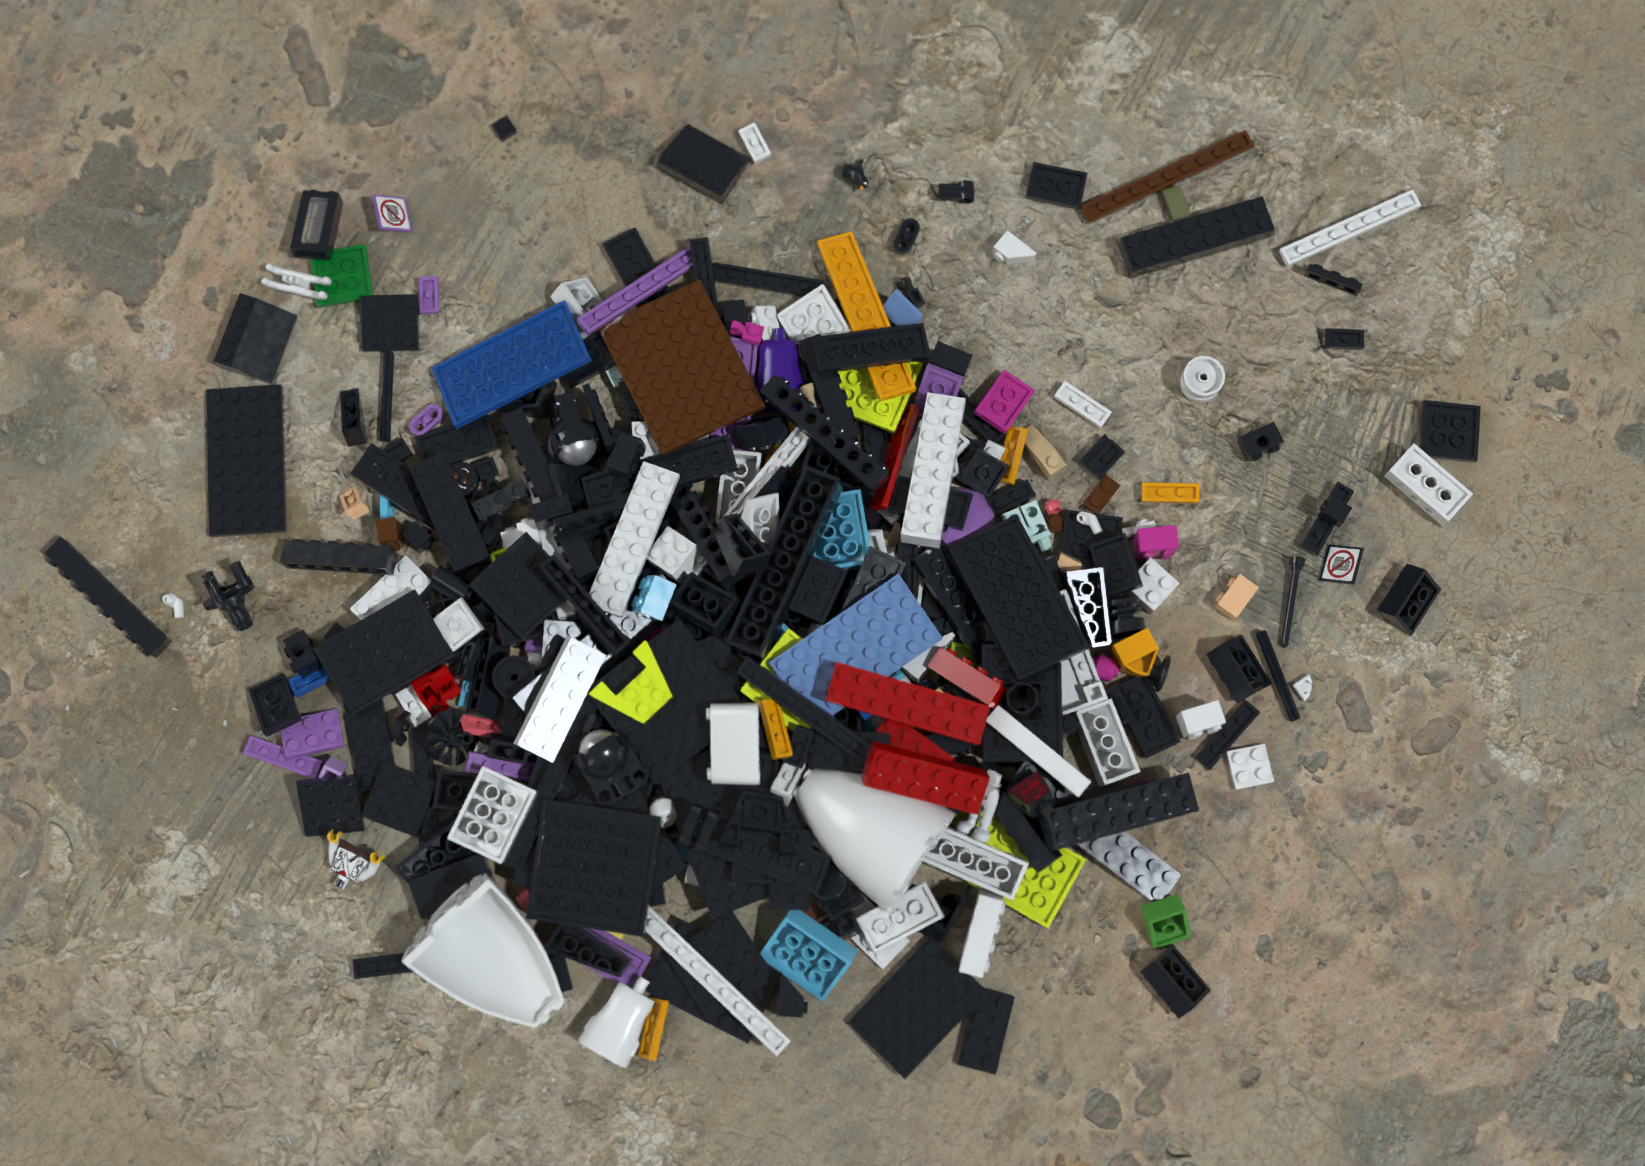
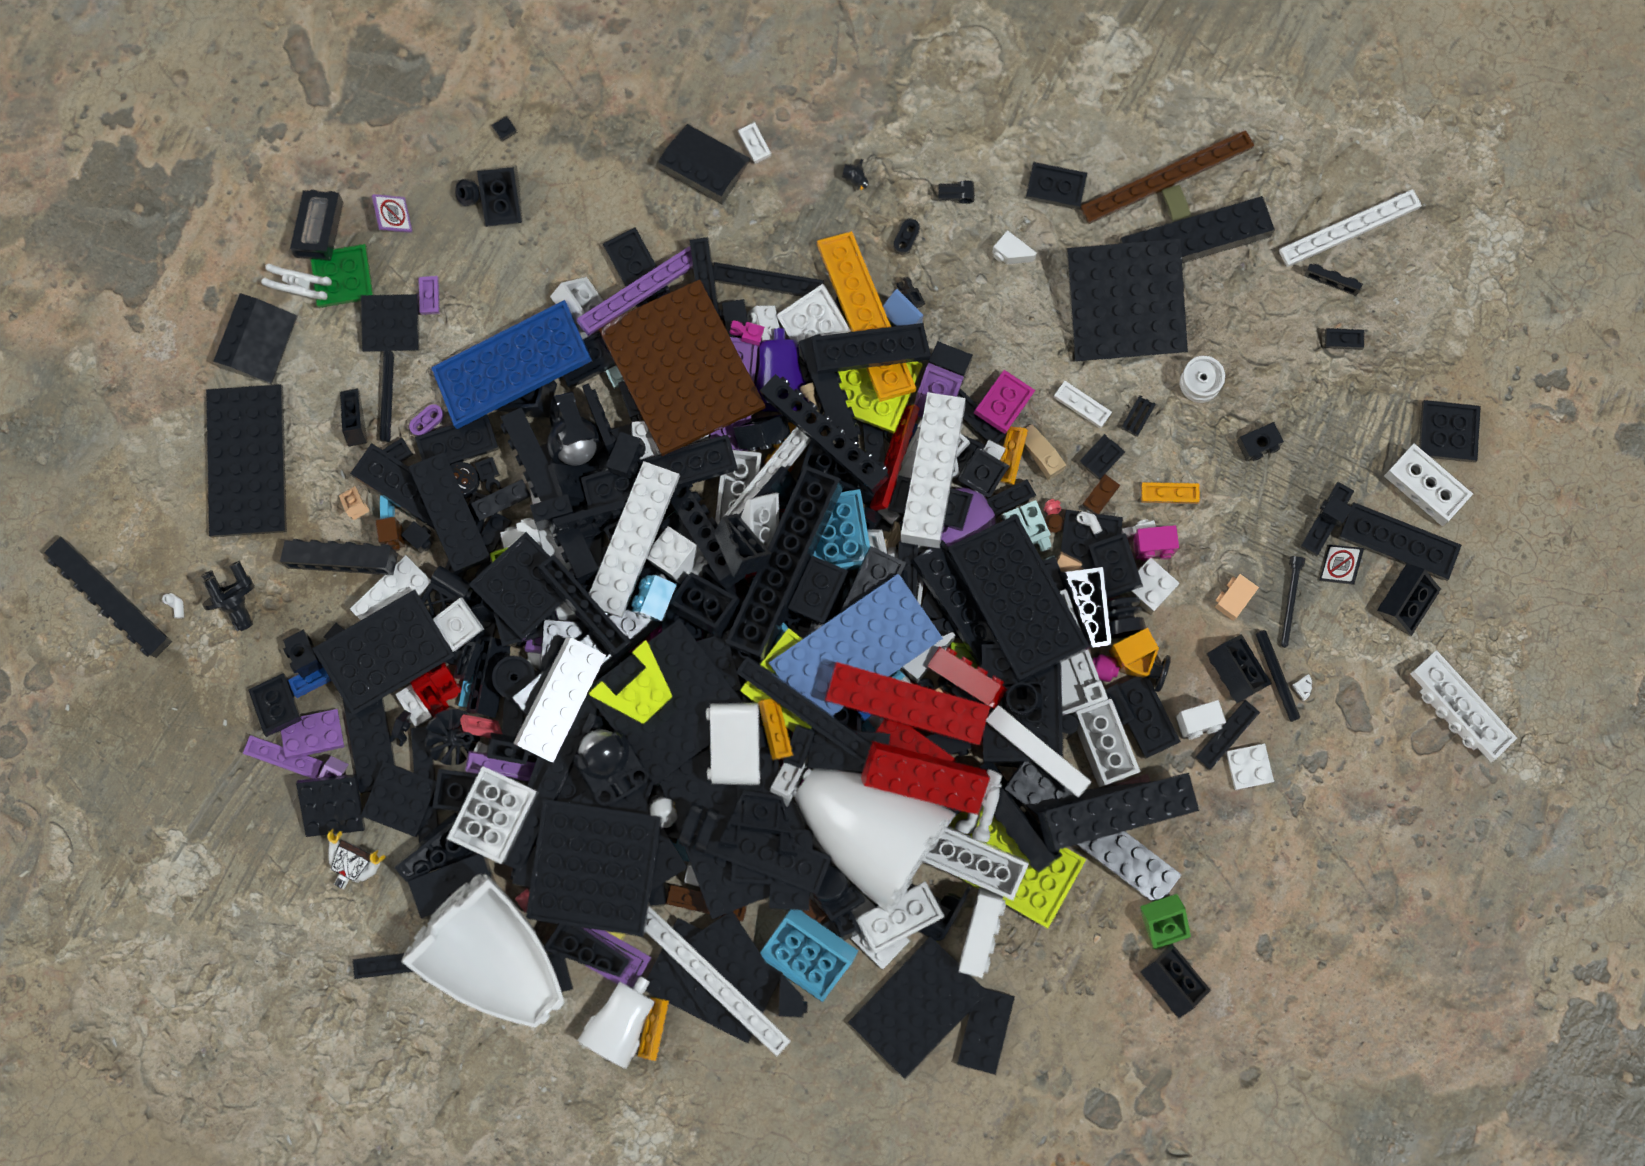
black torso [1007,770,1055,818] -> none
none -> black plate [455,179,479,206]
none -> black slope [477,165,522,227]
none -> reddish brown plate [667,885,747,922]
none -> black plate [1067,239,1188,362]
none -> black tile [1121,395,1156,437]
none -> black plate [1339,502,1462,581]
none -> white plate [1410,650,1517,762]

